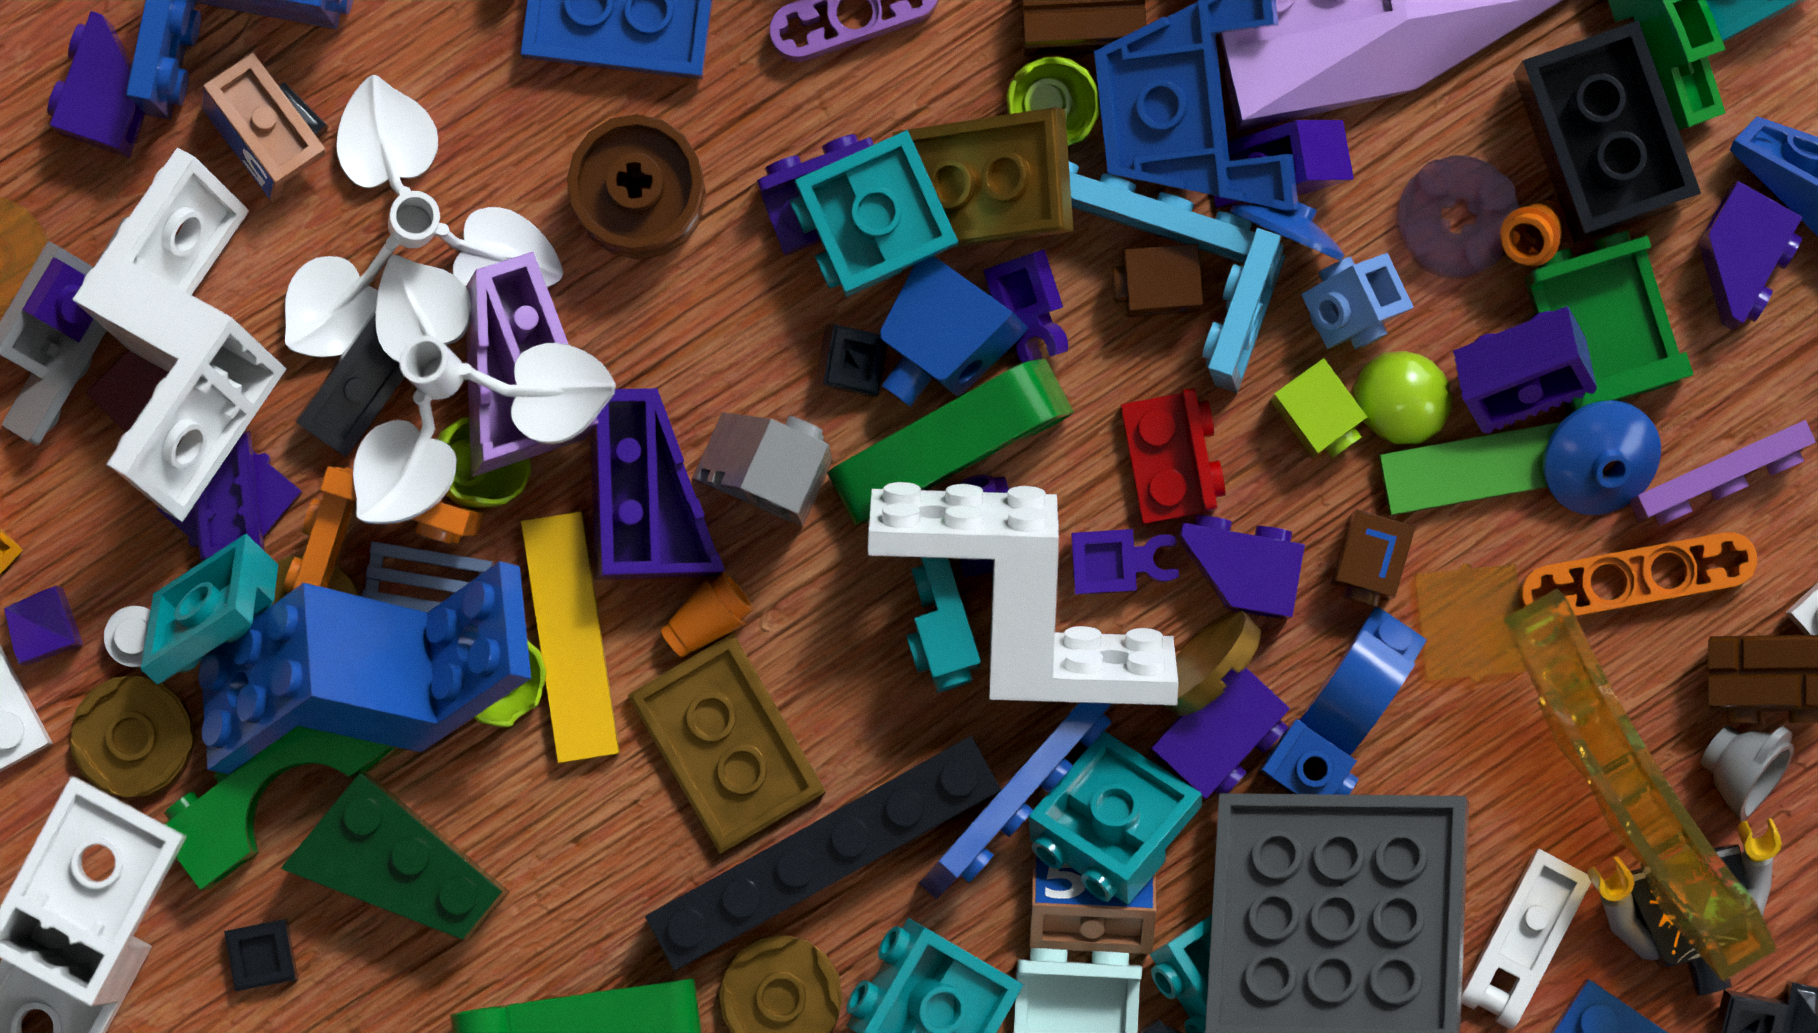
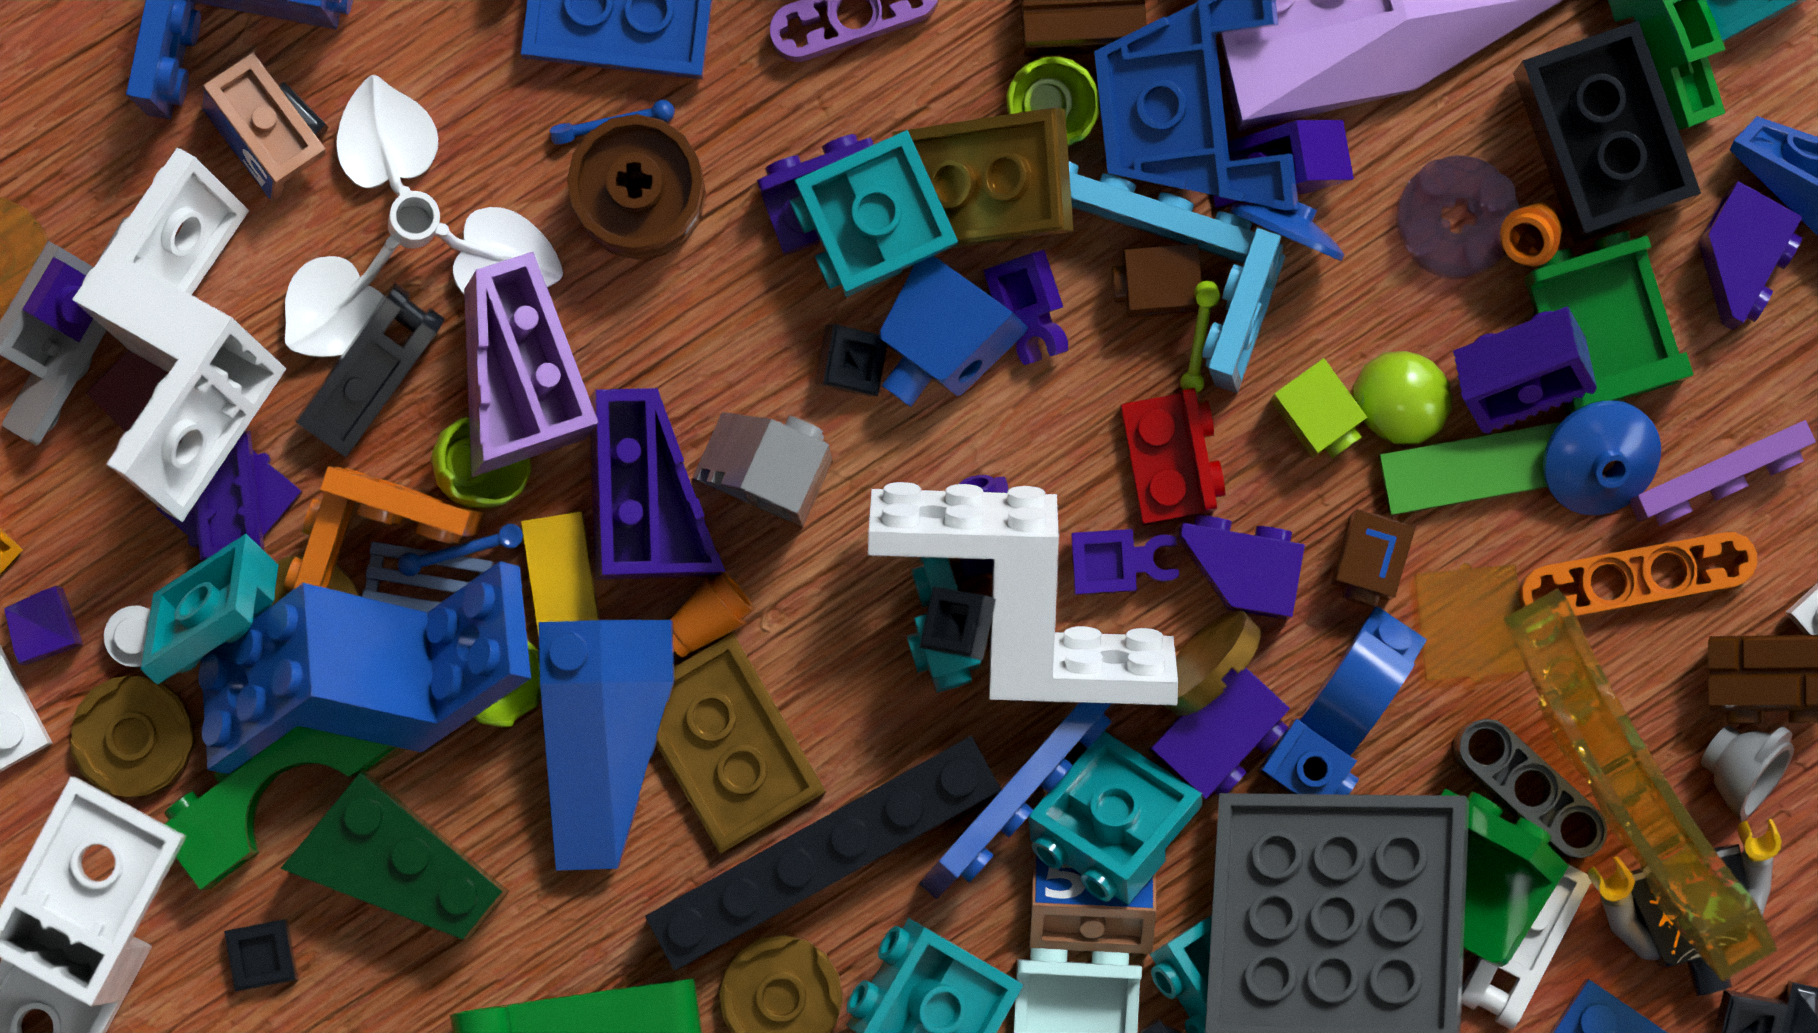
dark purple slope [47,11,145,158] -> none
white plant [353,255,616,524] -> none
green beam [827,358,1074,527] -> none
medium blue brick [1301,253,1414,350] -> none
none -> blue hinge [398,524,523,576]
none -> blue wedge [538,620,675,871]
none -> blue hinge [549,100,675,144]
none -> black tile [919,586,996,661]
none -> lime hinge [1180,281,1220,394]
none -> green bracket [1441,788,1569,967]
none -> dark grey beam [1452,719,1608,858]

